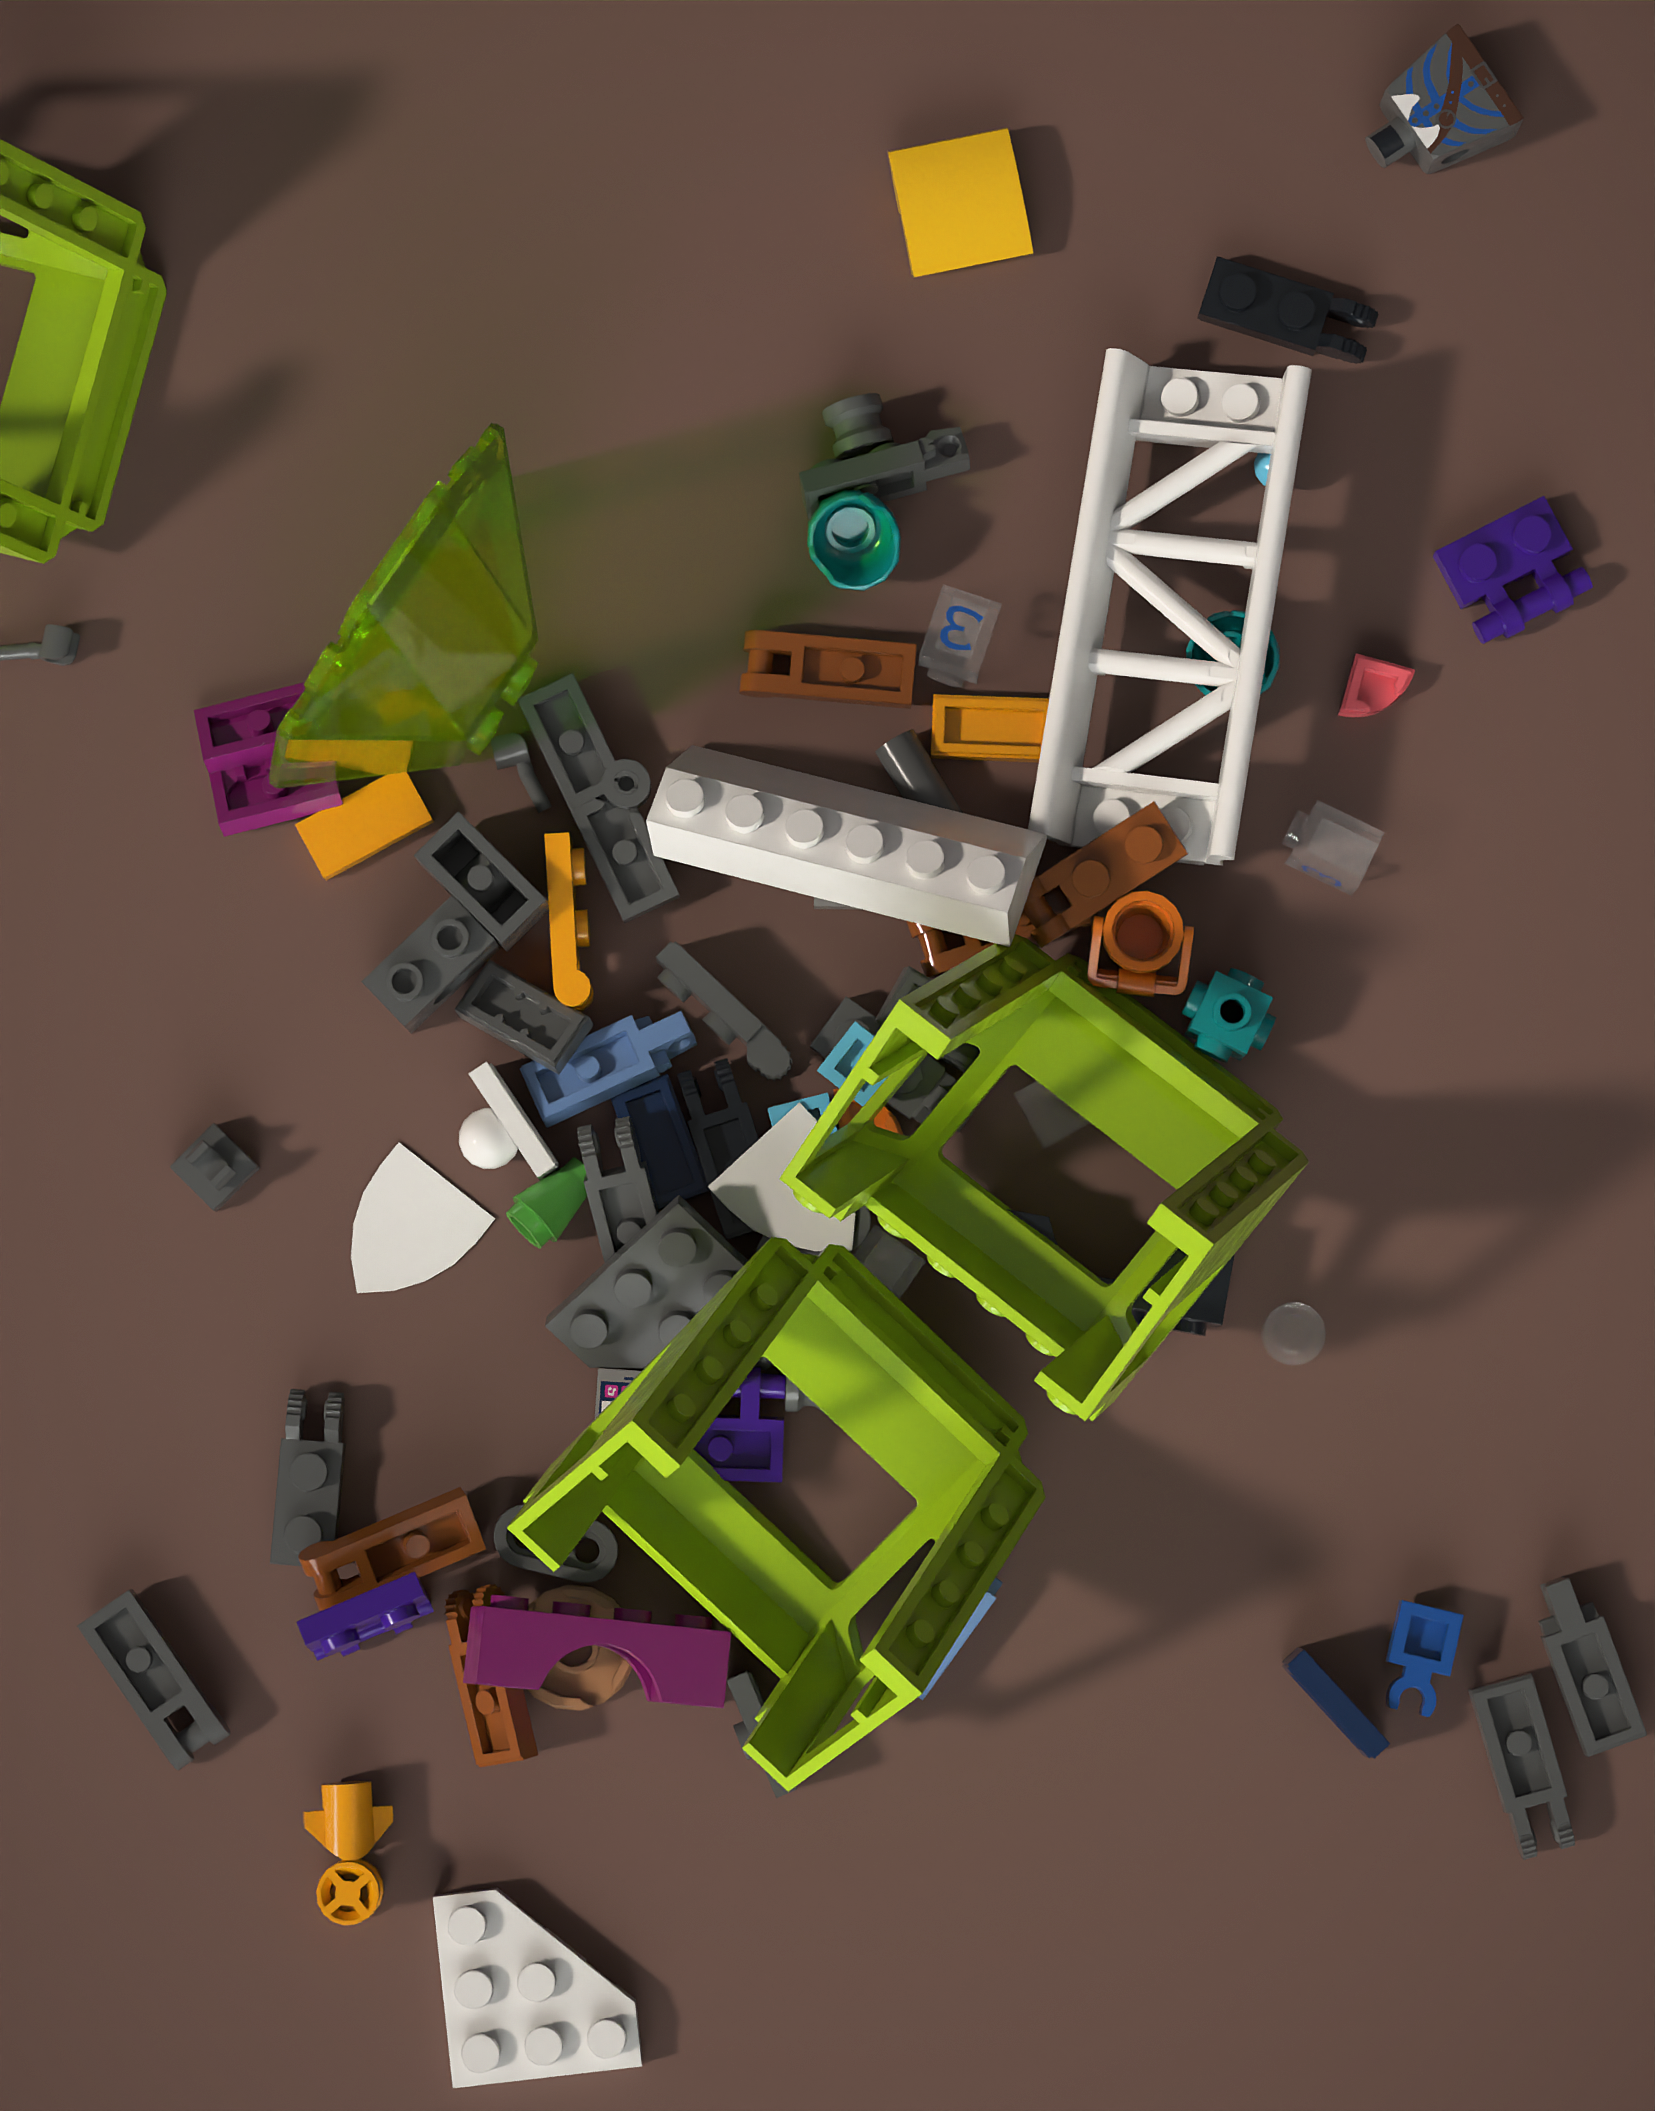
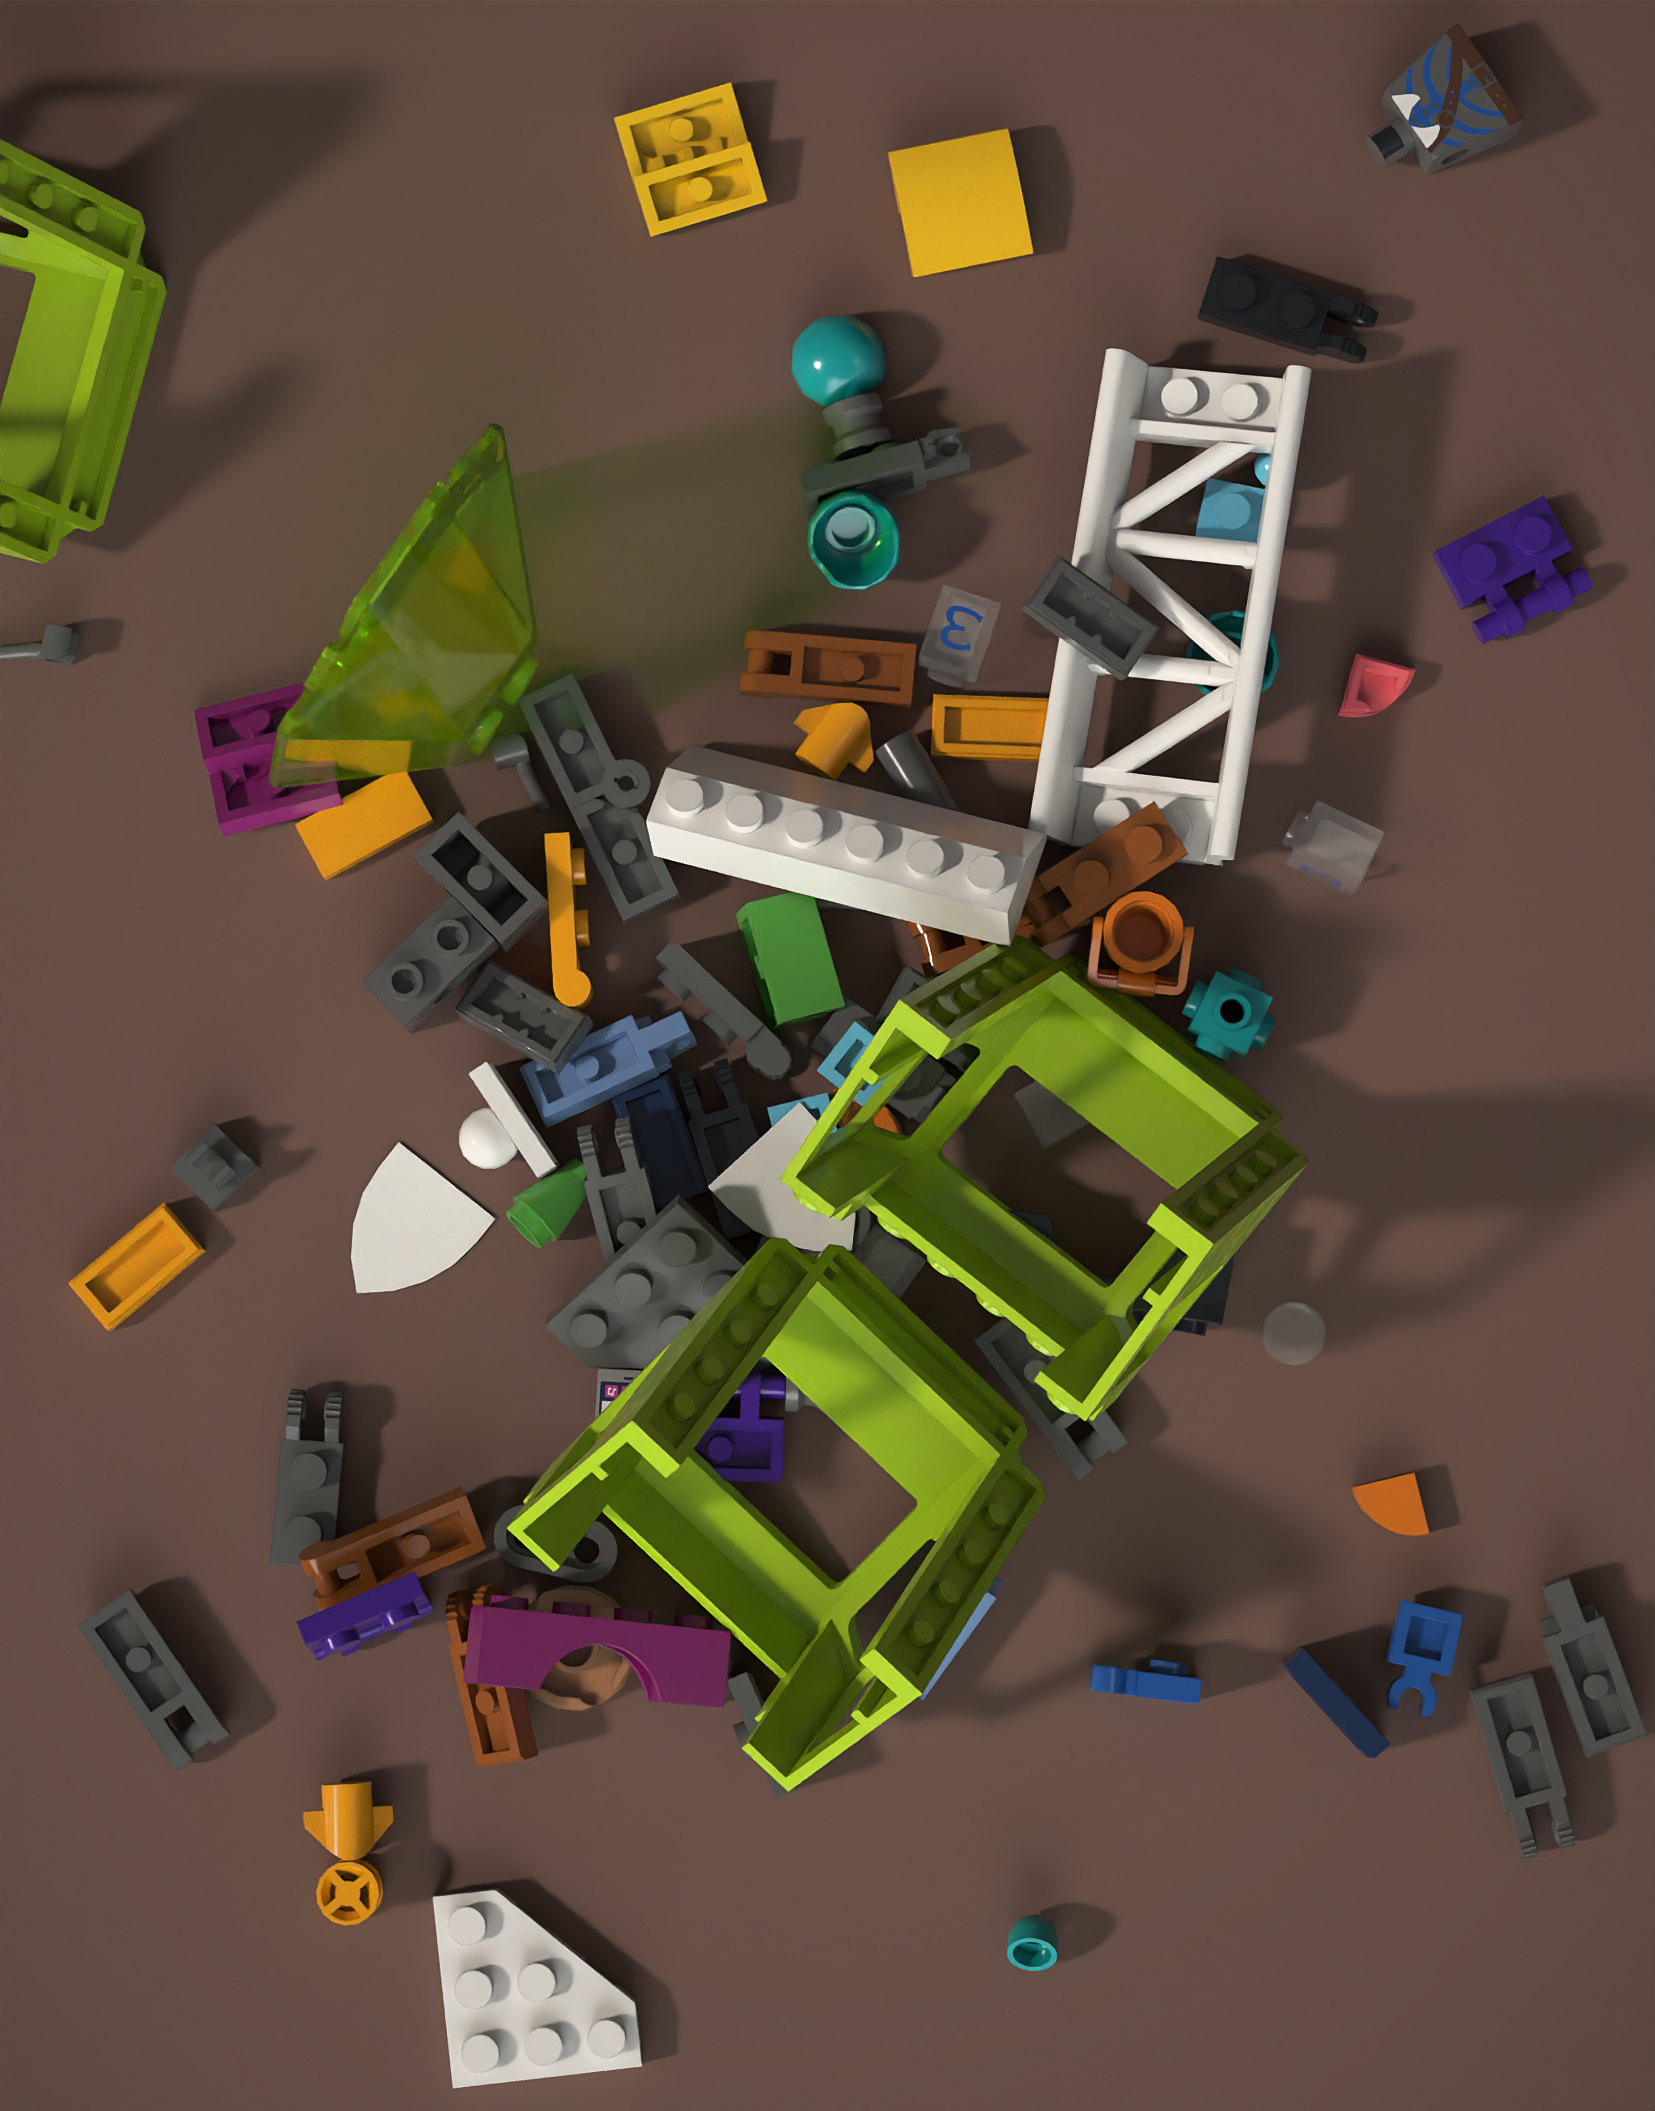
none -> light orange tile [68,1203,206,1331]
none -> yellow slope [613,82,767,237]
none -> bright green hinge [736,891,845,1032]
none -> teal hair [791,315,887,407]
none -> light orange piece [793,703,874,781]
none -> dark grey plate [973,1317,1129,1481]
none -> teal hinge [1007,1914,1058,1971]
none -> dark grey plate [1020,555,1160,681]
none -> blue plate [1089,1659,1202,1705]
none -> medium azure plate [1195,478,1265,542]
none -> orange tile [1351,1473,1430,1536]

